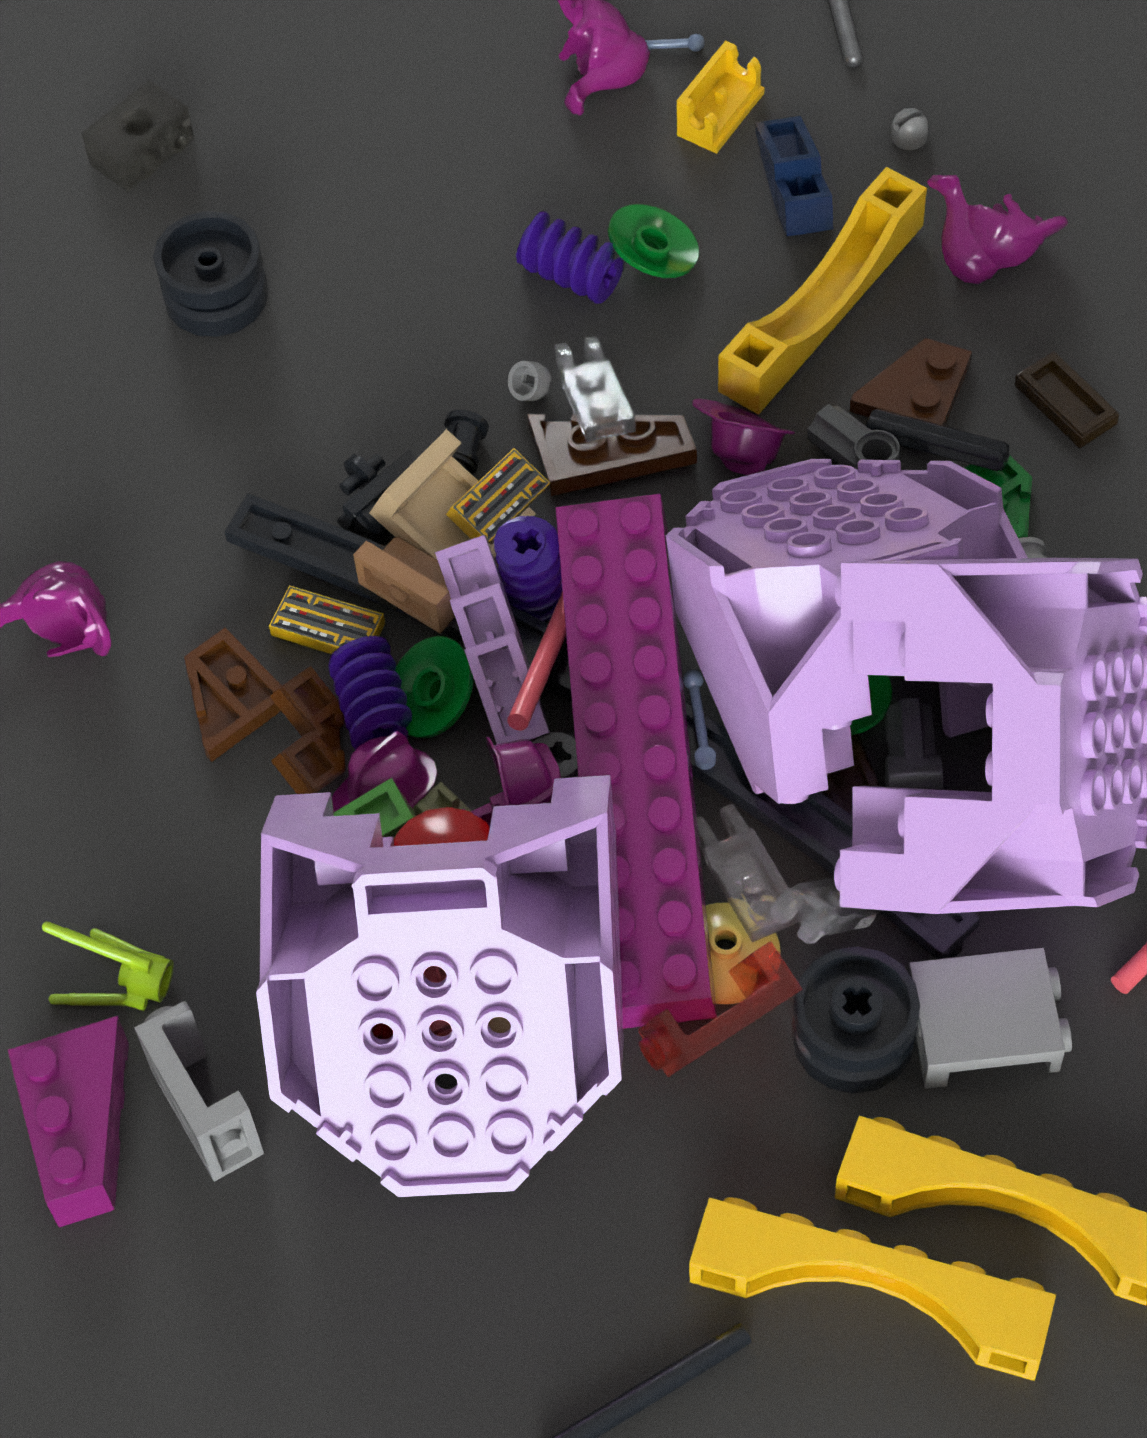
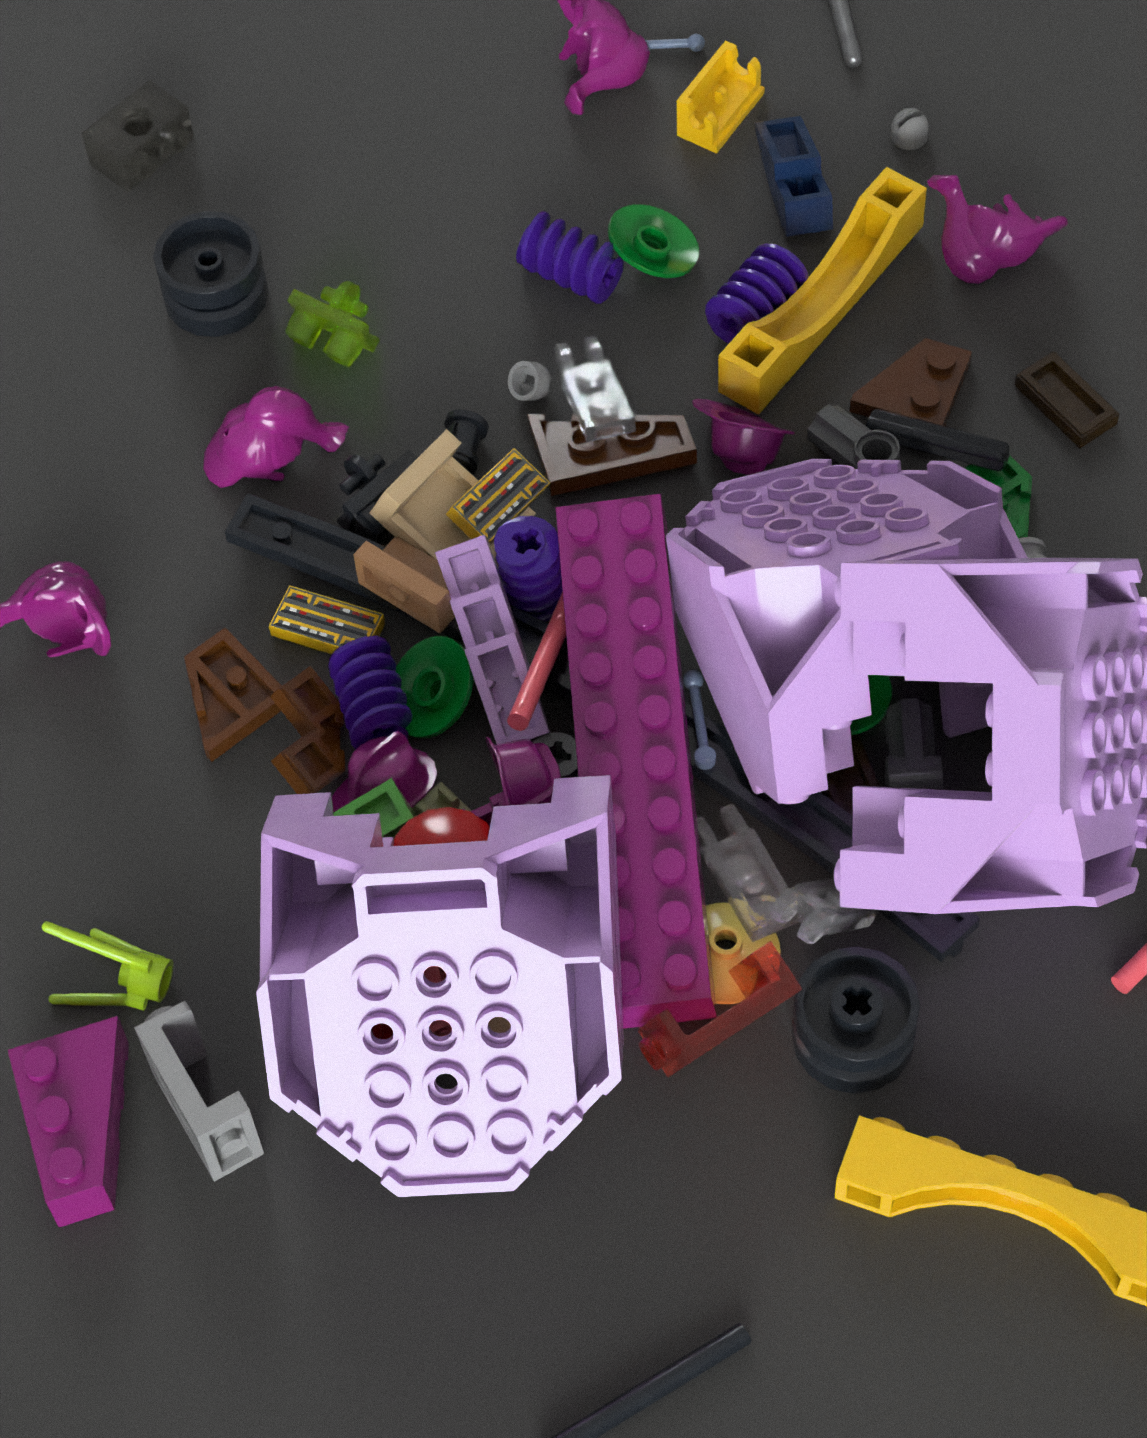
yellow arch [689,1197,1057,1381] -> none
light grey panel [908,947,1072,1089] -> none
none -> magenta piece [203,386,349,488]
none -> clear neon green hips [285,280,380,368]
none -> dark purple piece [705,243,808,344]

